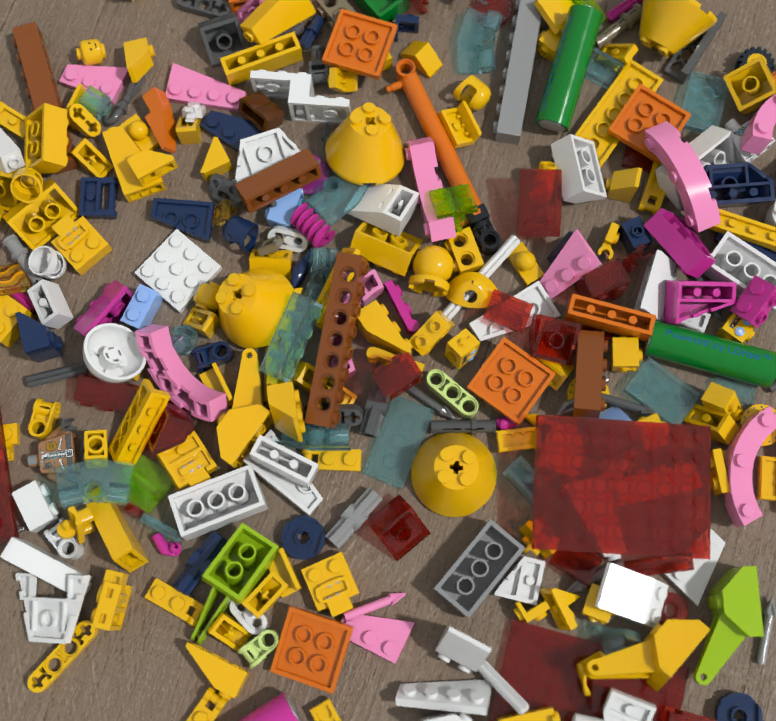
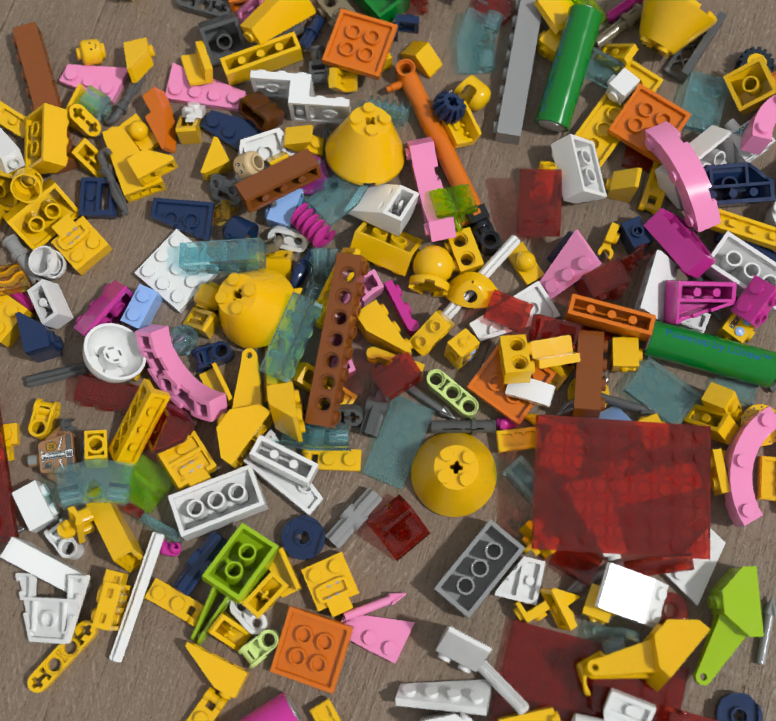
none -> dark grey piece [97,147,129,216]
none -> white axle [109,532,165,662]
none -> clear light blue brick [179,237,267,275]
none -> yellow panel [181,41,213,86]
none -> tan head [233,151,264,180]
none -> yellow slope [266,151,289,167]
none -> yellow slope [283,125,324,158]
none -> clear light blue piece [369,94,411,127]
none -> dark blue gear [431,89,467,125]
none -> yellow brick [498,334,535,384]
none -> white slope [505,378,555,407]
none -> yellow panel [530,335,581,369]
none -> white brick [605,68,640,106]

